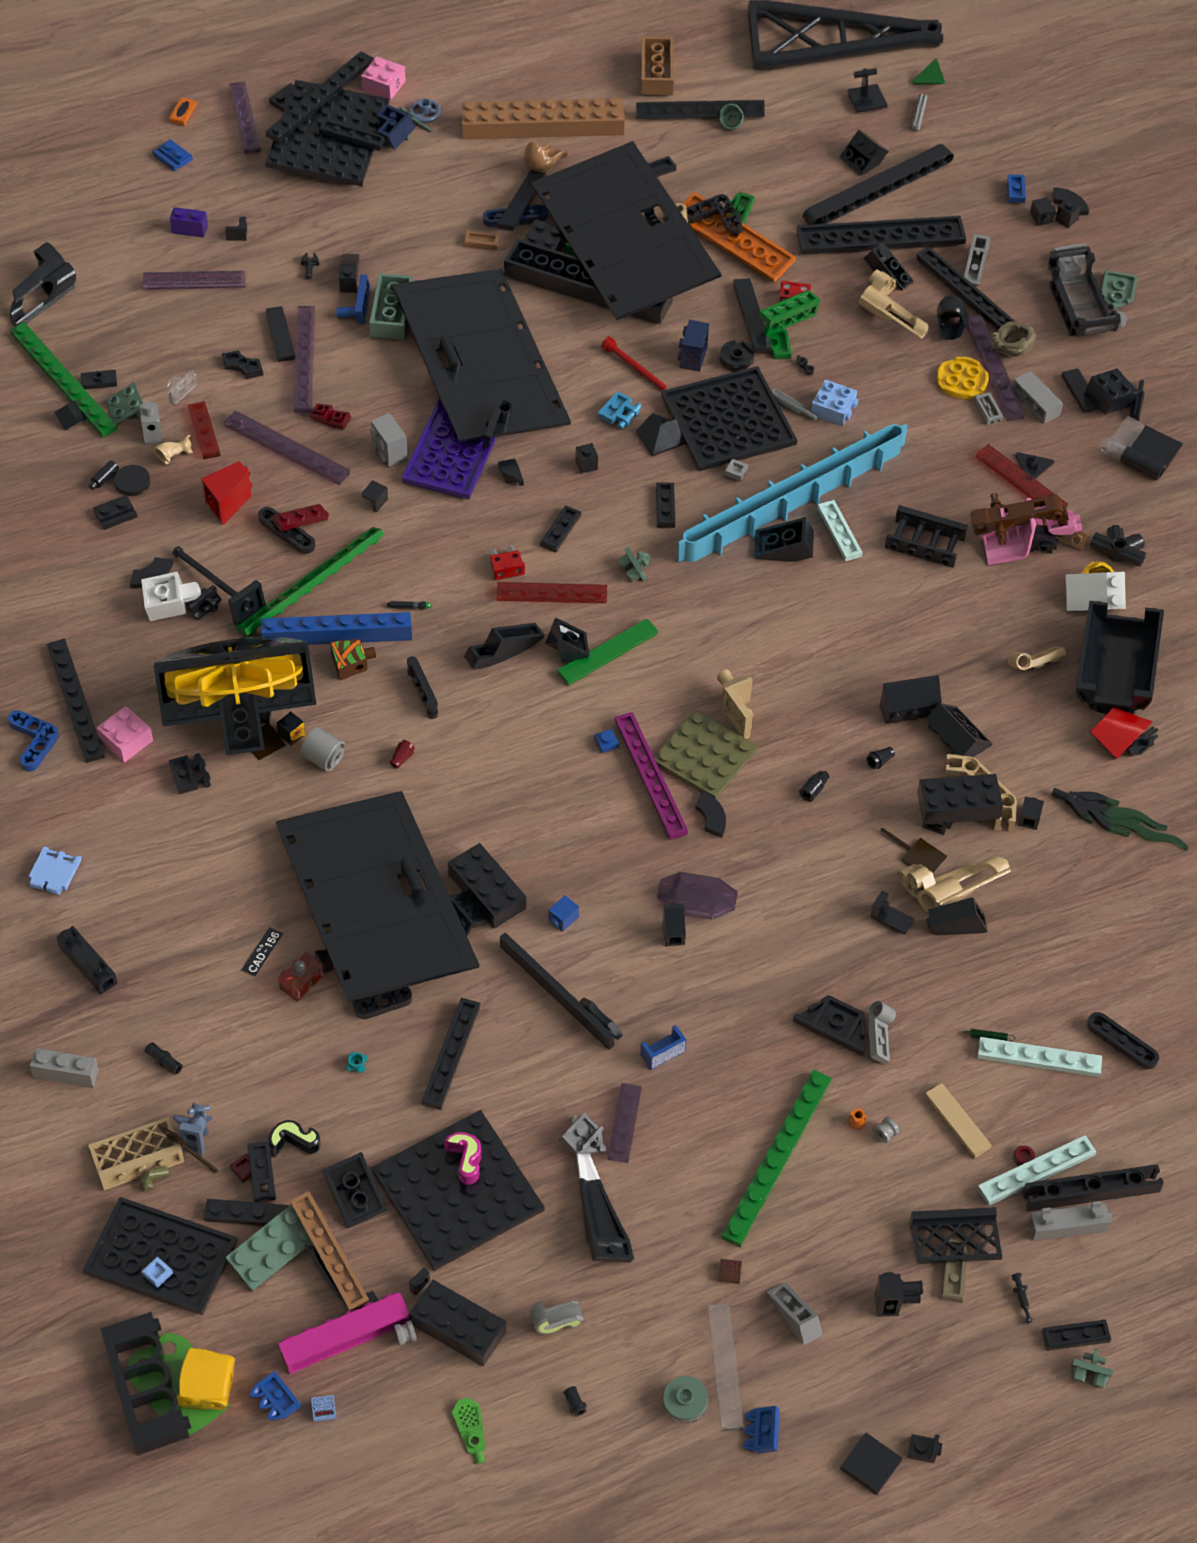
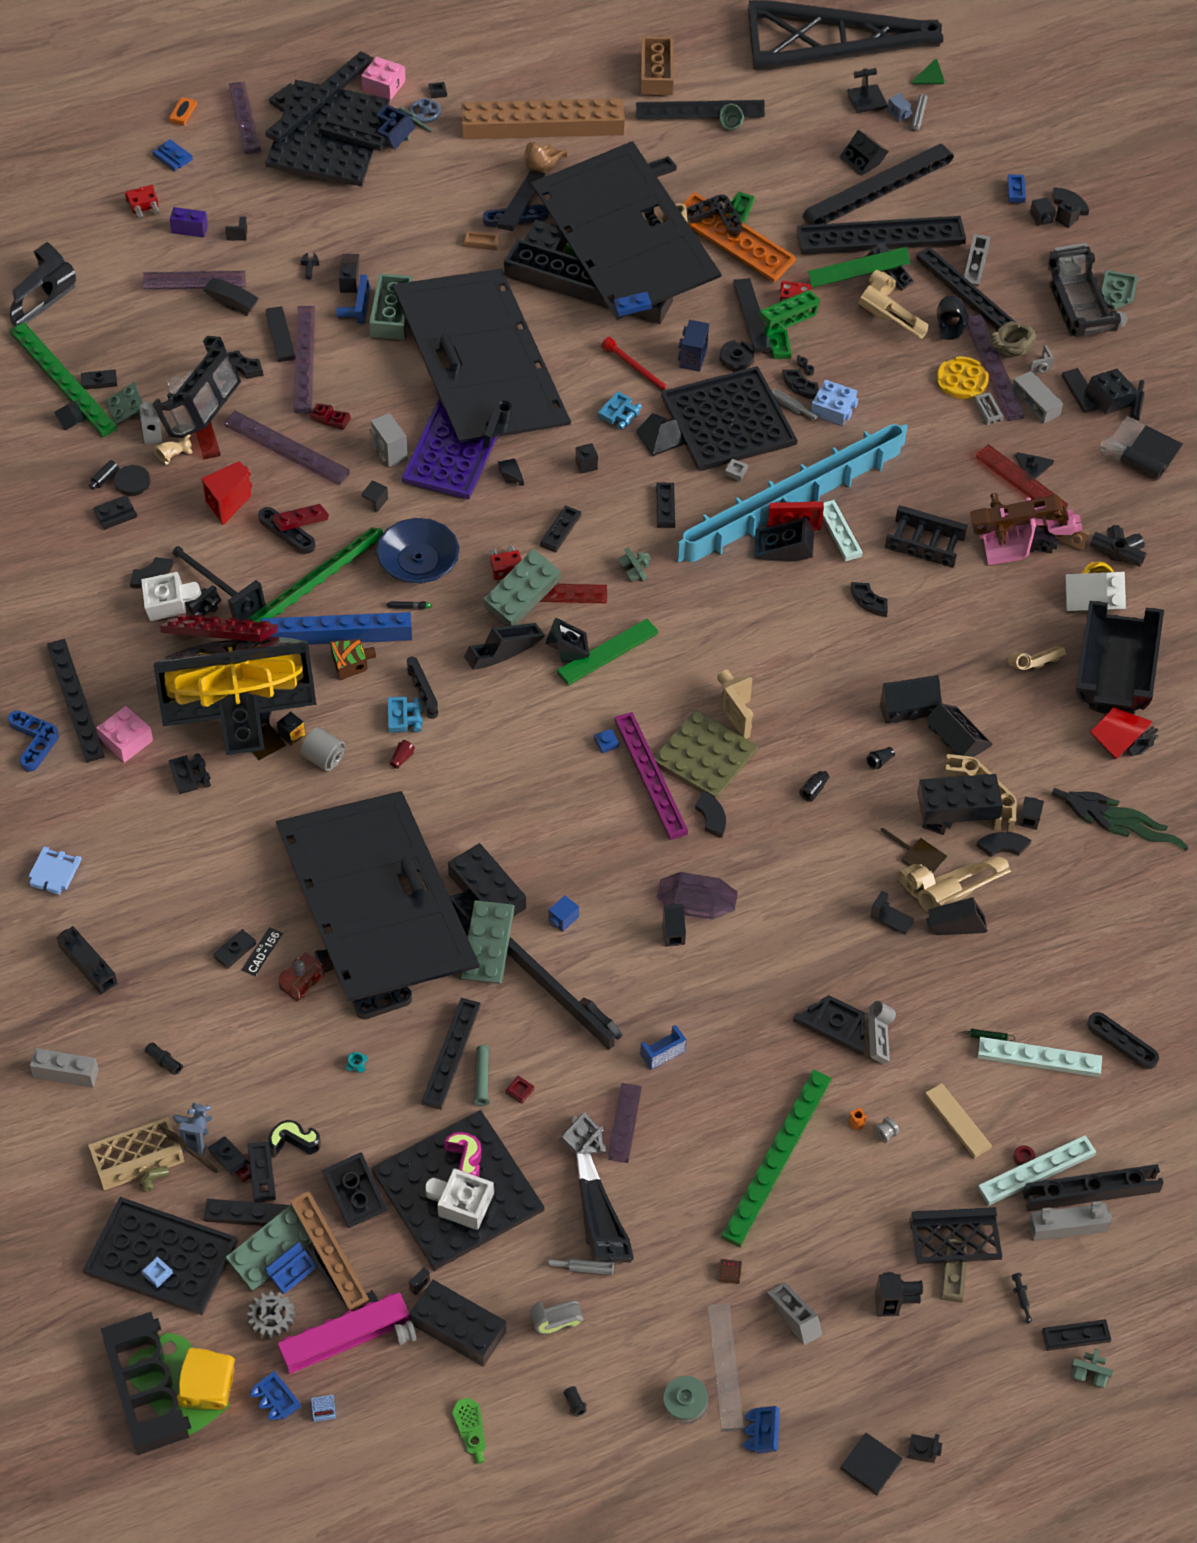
none -> red piece [125,185,159,219]
none -> windscreen [152,336,241,438]
none -> dark red plate [160,613,278,642]
none -> black slope [203,278,259,316]
none -> black plate [208,1136,249,1175]
none -> black plate [213,929,257,969]
none -> light grey gear [247,1291,295,1339]
none -> blue plate [264,1242,317,1294]
none -> dark blue dish [376,518,460,584]
none -> dark azure plate [388,697,423,733]
none -> white brick [426,1169,494,1230]
none -> black tile [429,82,447,99]
none -> sand green plate [461,901,515,984]
none -> sand green pin [473,1045,490,1106]
none -> sand green brick [484,548,561,626]
none -> dark red tile [506,1076,534,1104]
none -> light grey axle [548,1258,614,1275]
none -> blue plate [614,291,652,316]
none -> red plate [767,501,824,530]
none -> black tile [782,370,819,399]
none -> green tile [808,247,911,288]
none -> black tile [851,582,888,617]
none -> sand blue brick [887,93,912,122]
none -> black tile [976,832,1032,857]
none -> light grey bracket [1029,345,1054,374]

